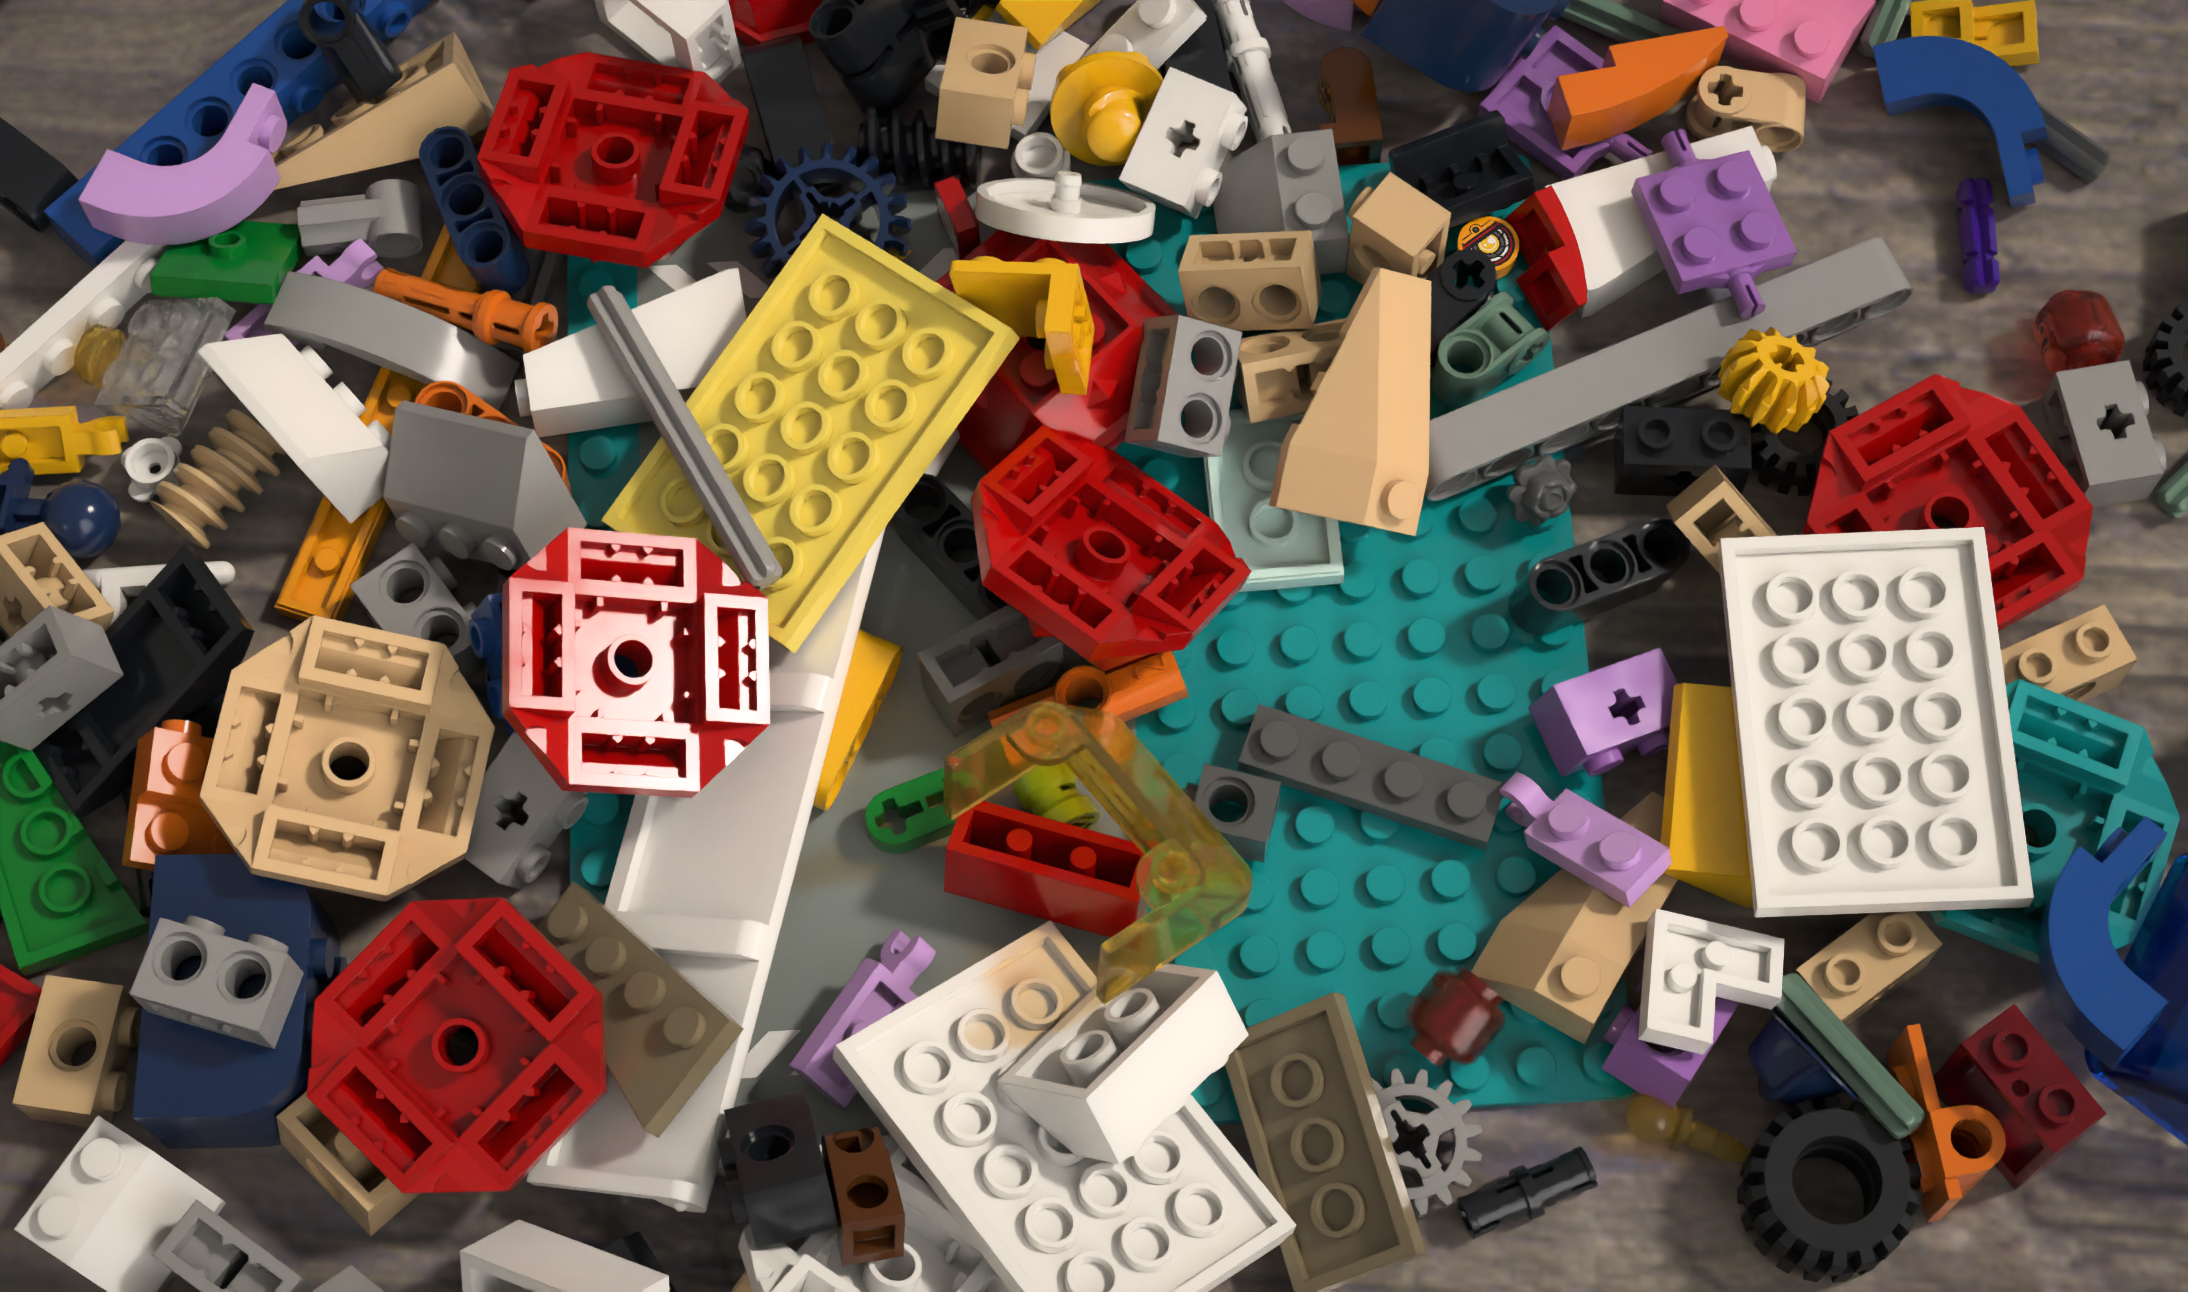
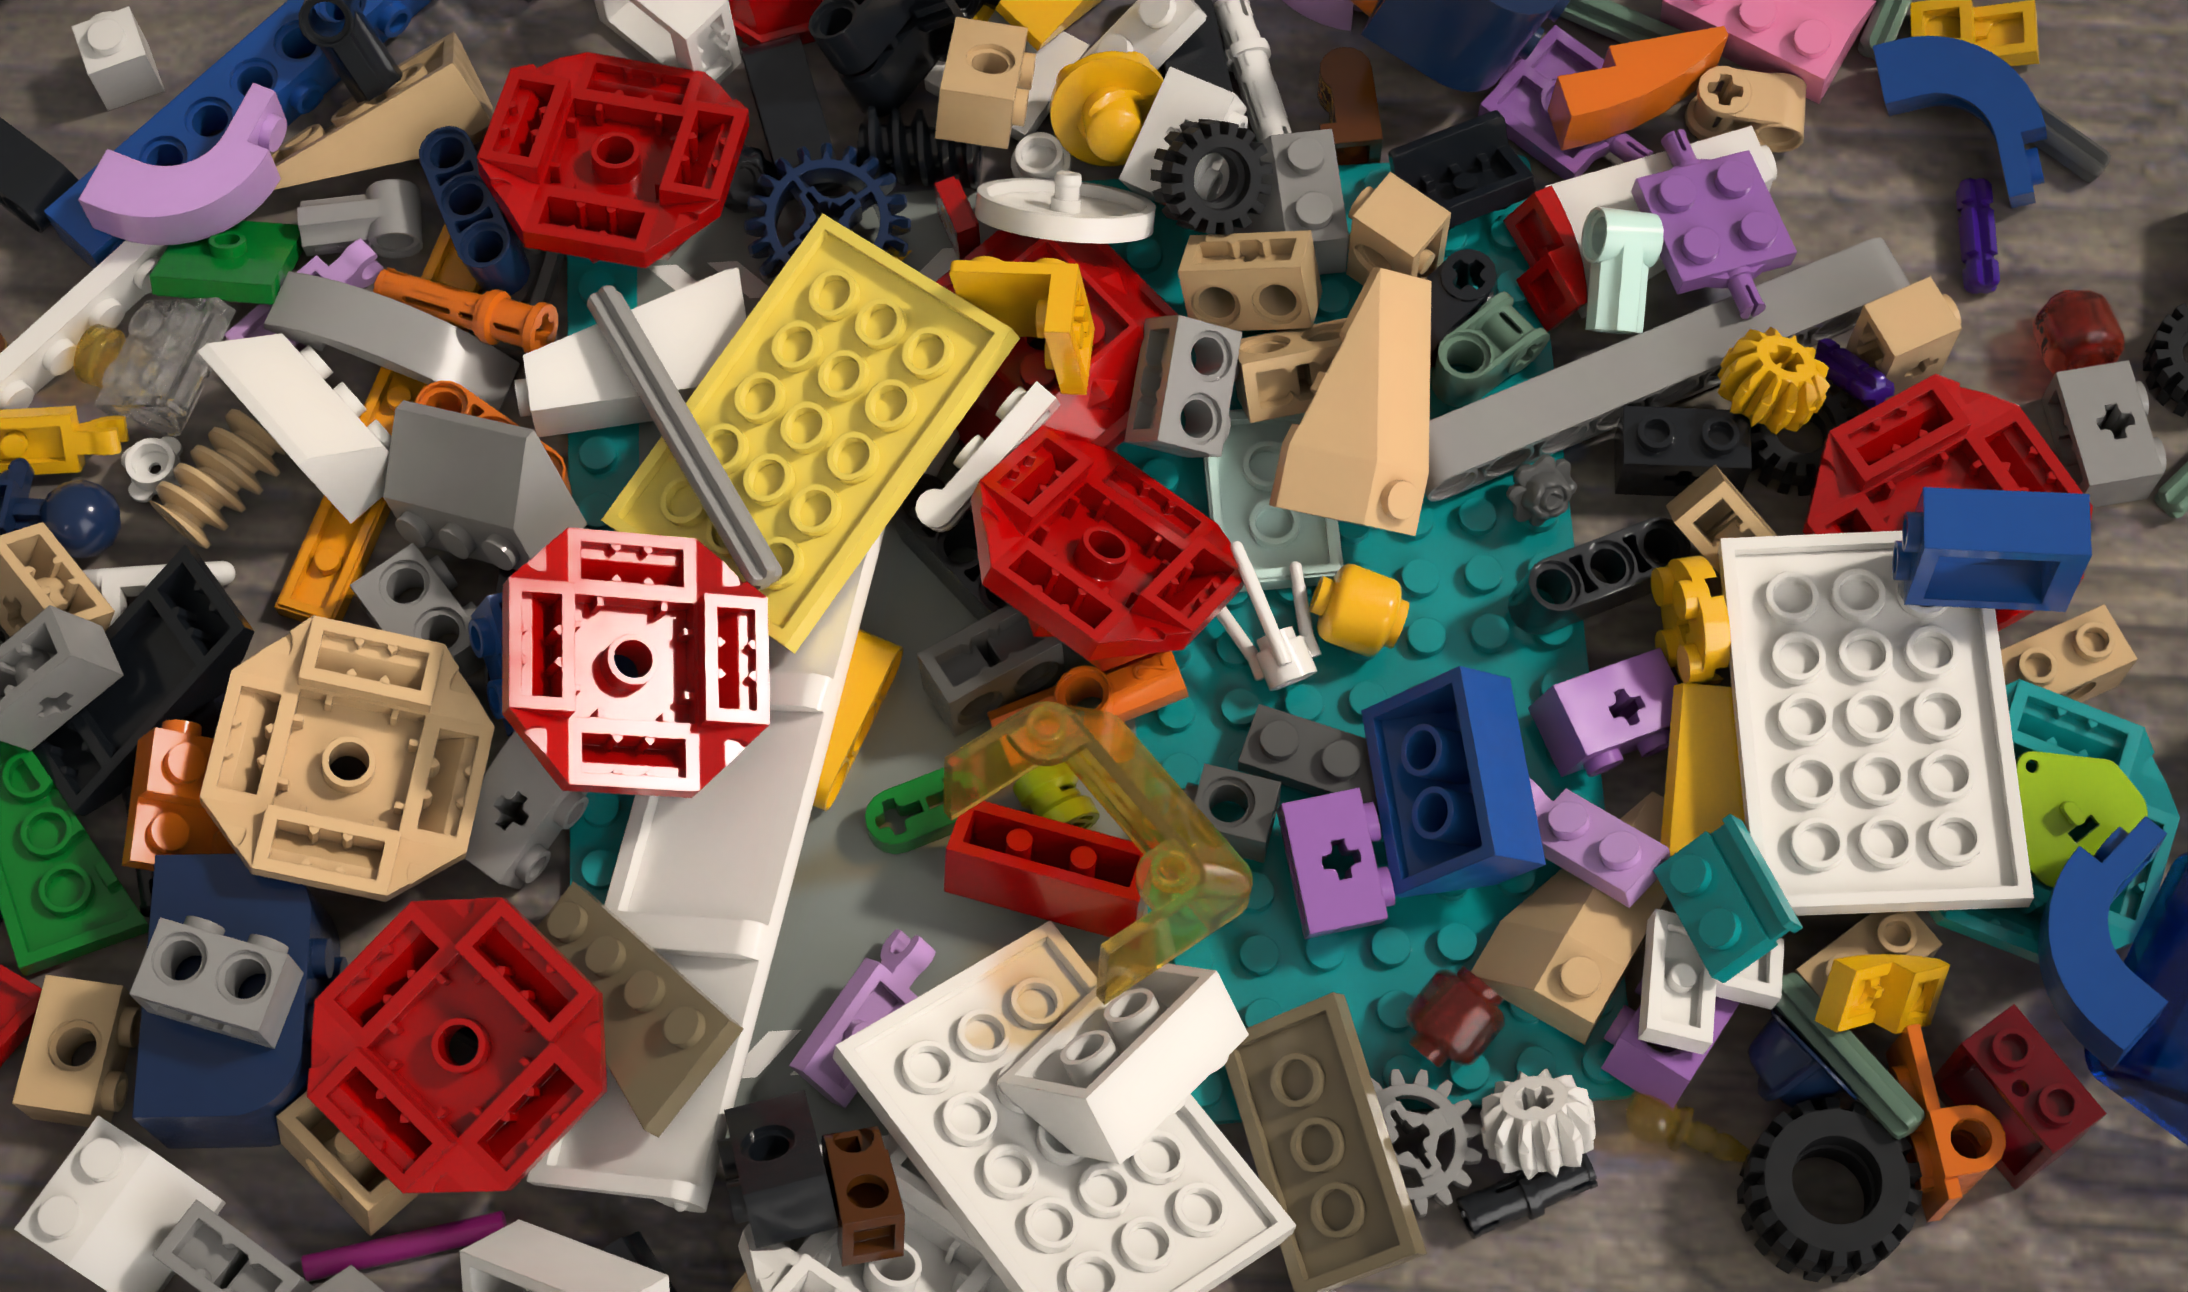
tile [1456,216,1519,280] -> none
none -> white brick [71,6,165,111]
none -> magenta bar [301,1210,507,1282]
none -> white plate [915,381,1060,532]
none -> black tyre [1150,119,1273,235]
none -> white plant [1216,541,1322,691]
none -> medium lavender brick [1277,788,1395,939]
none -> yellow head [1309,563,1409,657]
none -> blue slope [1361,666,1546,898]
none -> white gear [1480,1068,1596,1180]
none -> light aqua piece [1581,207,1663,335]
none -> yellow plate [1651,556,1731,685]
none -> teal plate [1653,814,1803,983]
none -> dark purple axle [1814,338,1895,409]
none -> yellow slope [1814,954,1951,1035]
none -> tan brick [1846,276,1962,409]
none -> blue window [1892,487,2092,612]
none -> lime piece [2016,751,2148,888]

